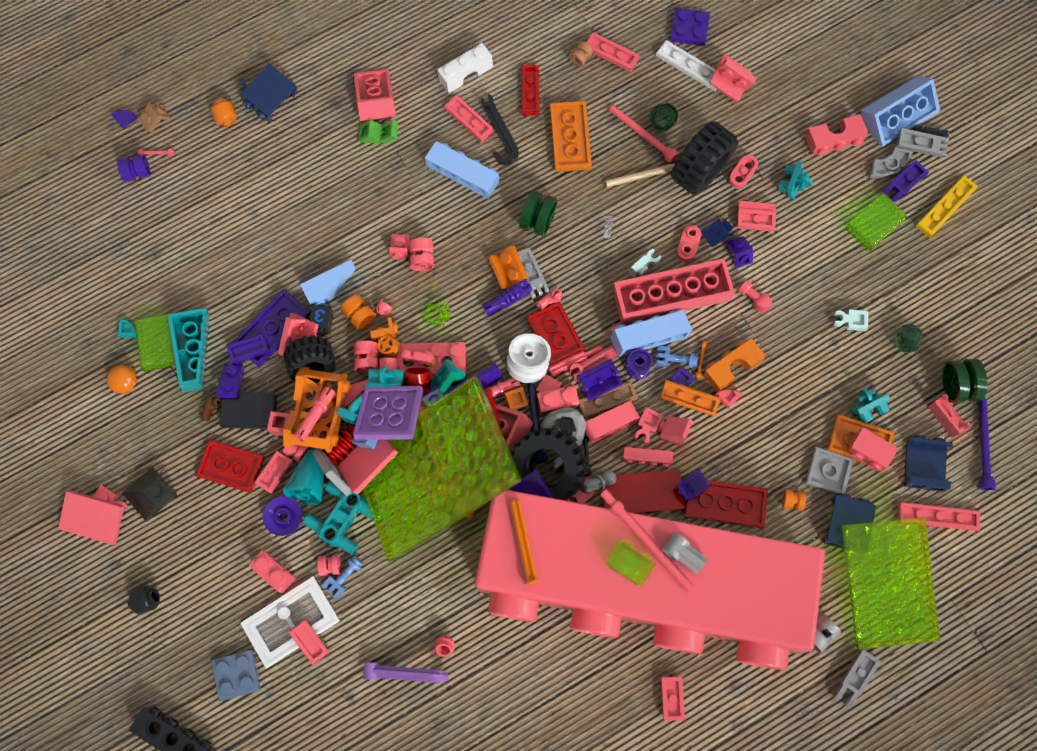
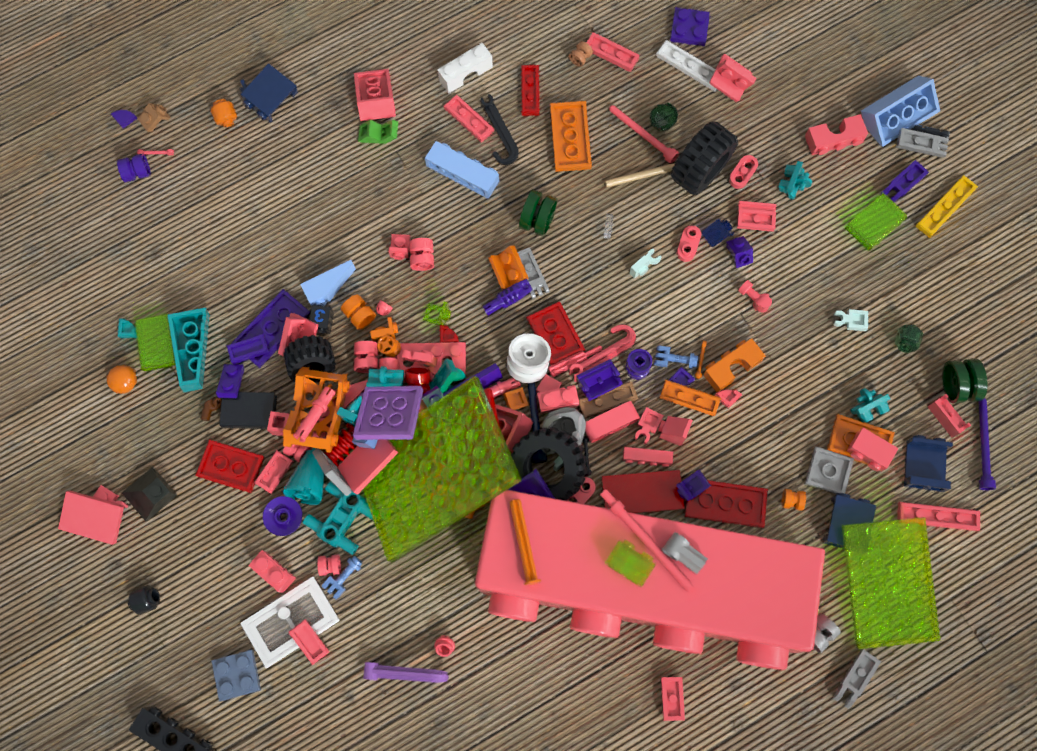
coral arm [536,289,563,310] -> none
light grey axle [583,471,617,494] -> none
light blue brick [610,310,692,357] -> none
coral brick [613,258,735,325] -> none
light grey tile [869,147,913,179] -> none
none -> red tile [440,325,459,343]

